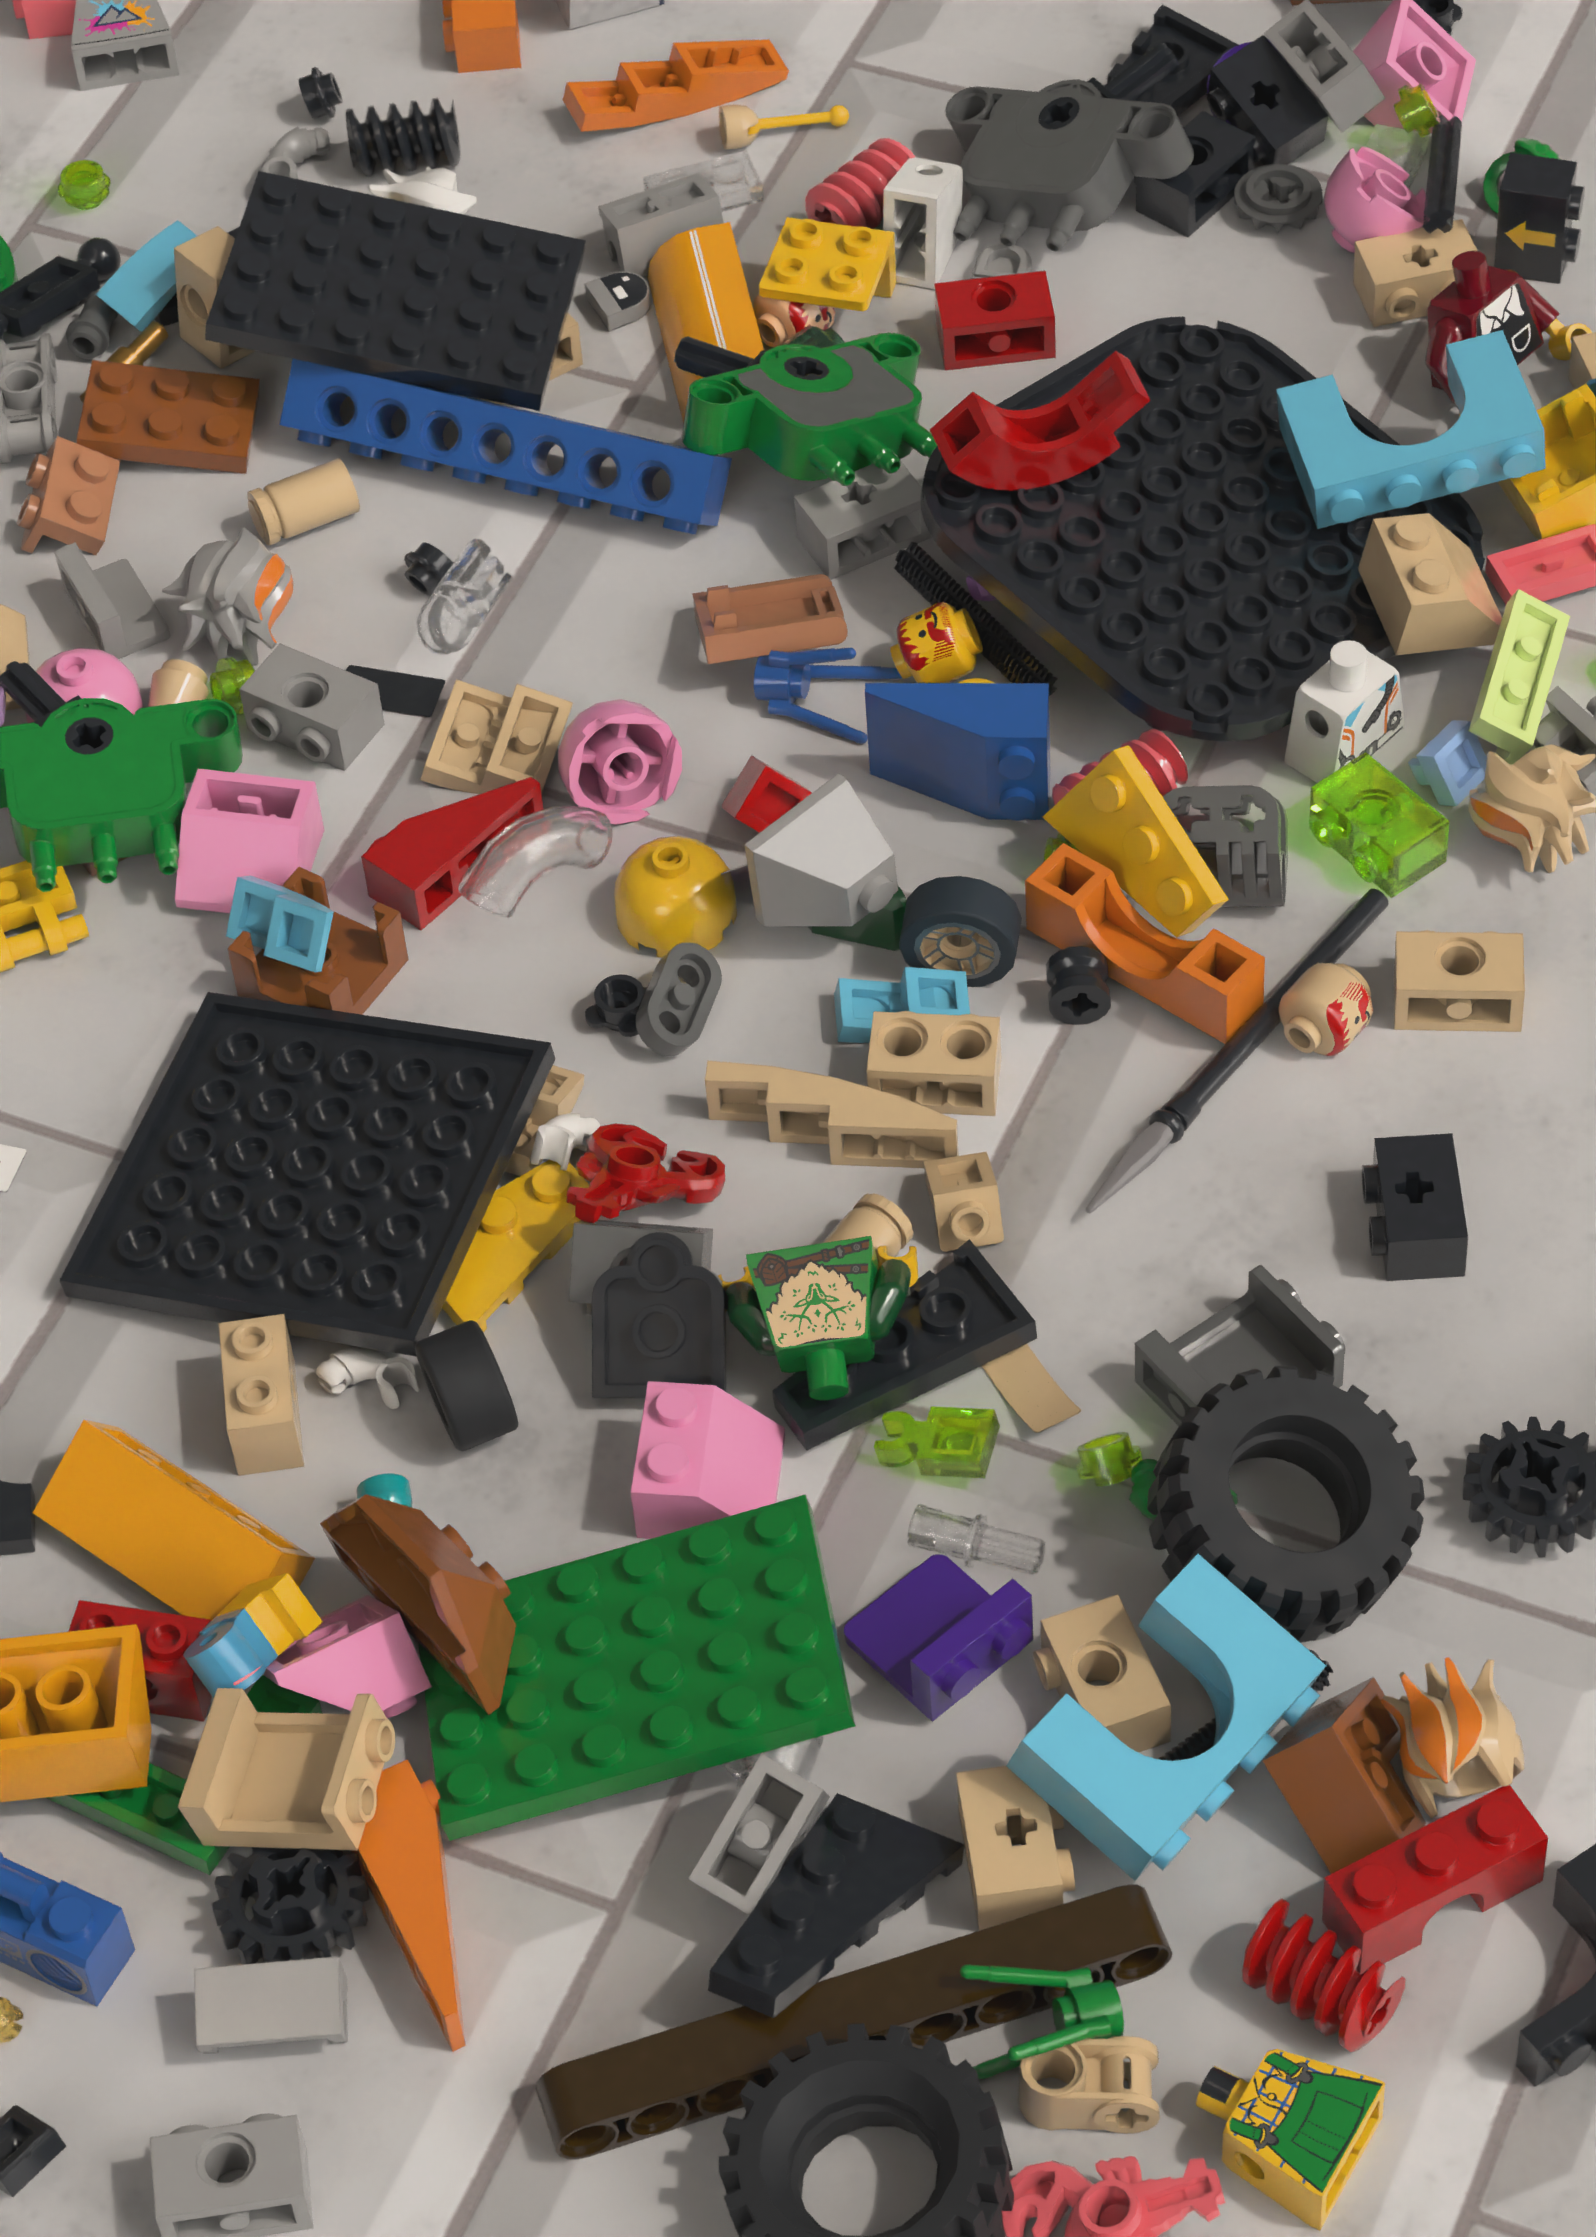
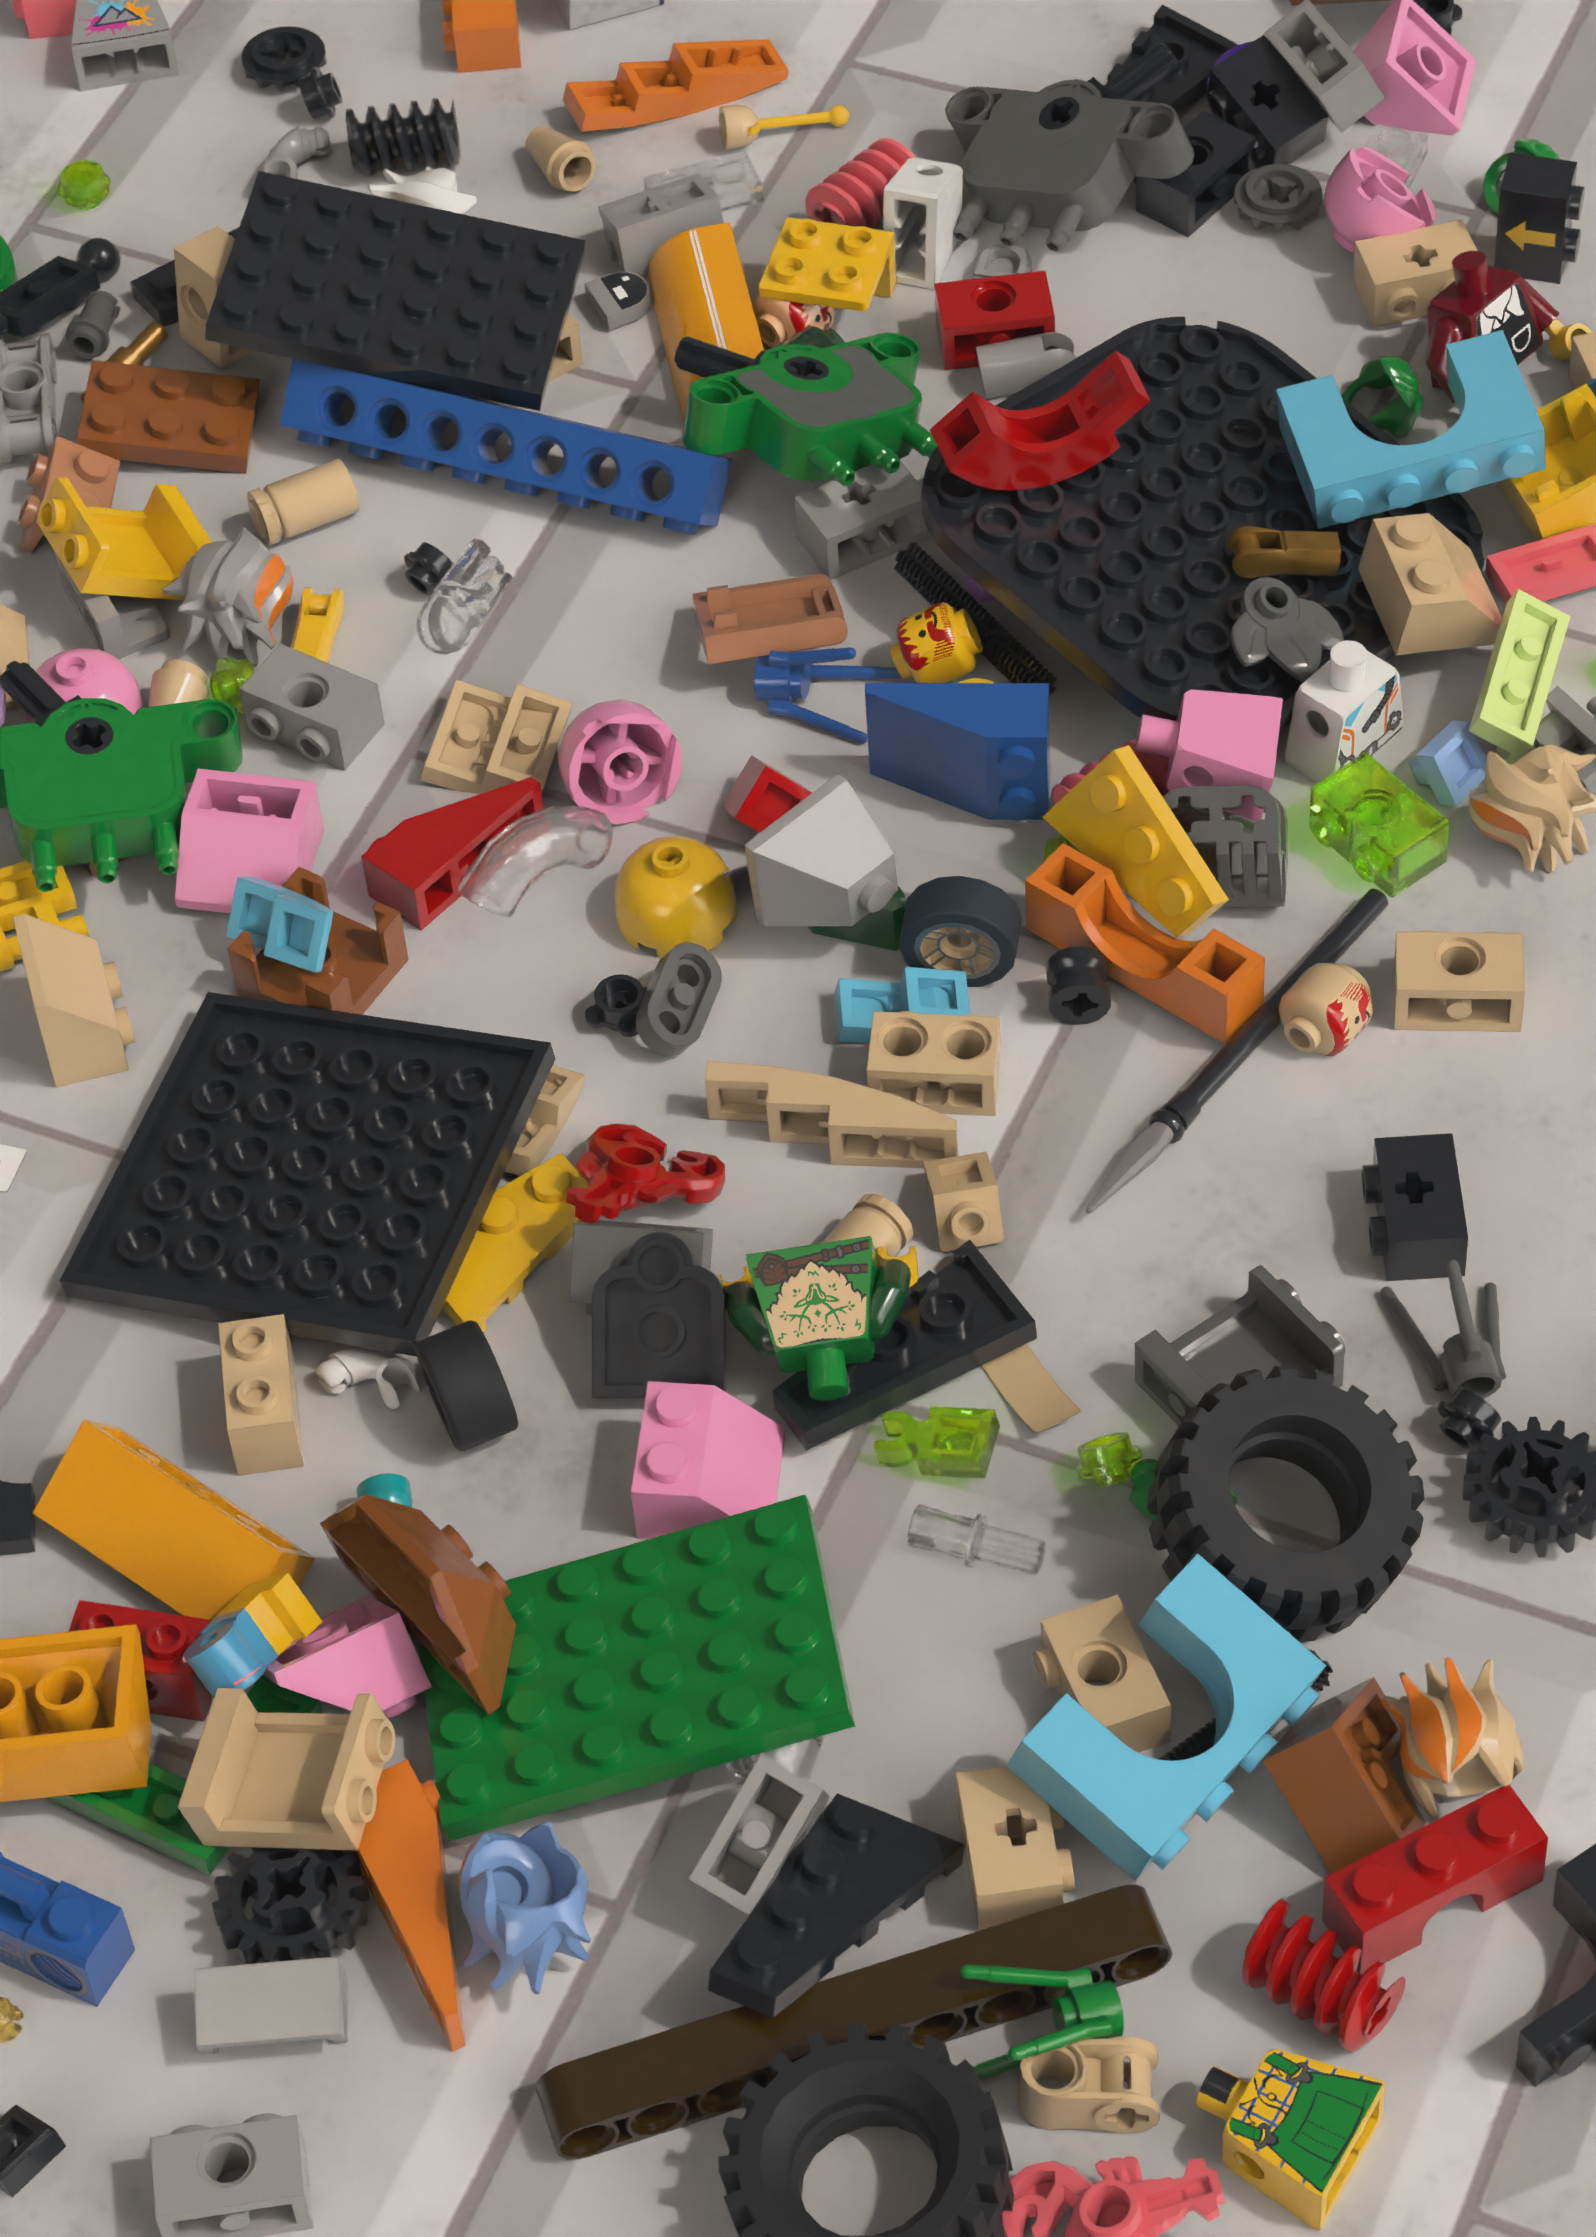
medium azure slope [96,220,197,332] -> none
black sticker [346,665,446,717] -> none
white arm [530,1113,601,1171] -> none
dark purple bracket [844,1554,1033,1722] -> none
clear neon green plate [1393,83,1440,138] -> none
black axle [1423,115,1462,234] -> none
none -> tan slope [13,914,135,1088]
none -> yellow panel [36,477,212,601]
none -> black gear [241,26,327,92]
none -> yellow bar [290,587,344,663]
none -> medium blue hair [459,1822,591,1994]
none -> tan cone [525,126,596,192]
none -> light grey piece [976,332,1076,399]
none -> bright pink torso [1135,689,1283,821]
none -> pearl gold bar [1228,526,1341,578]
none -> dark grey plate [1231,577,1344,683]
none -> green piece [1341,356,1423,439]
none -> dark grey plant [1380,1259,1506,1399]
none -> black plate [1437,1388,1502,1449]

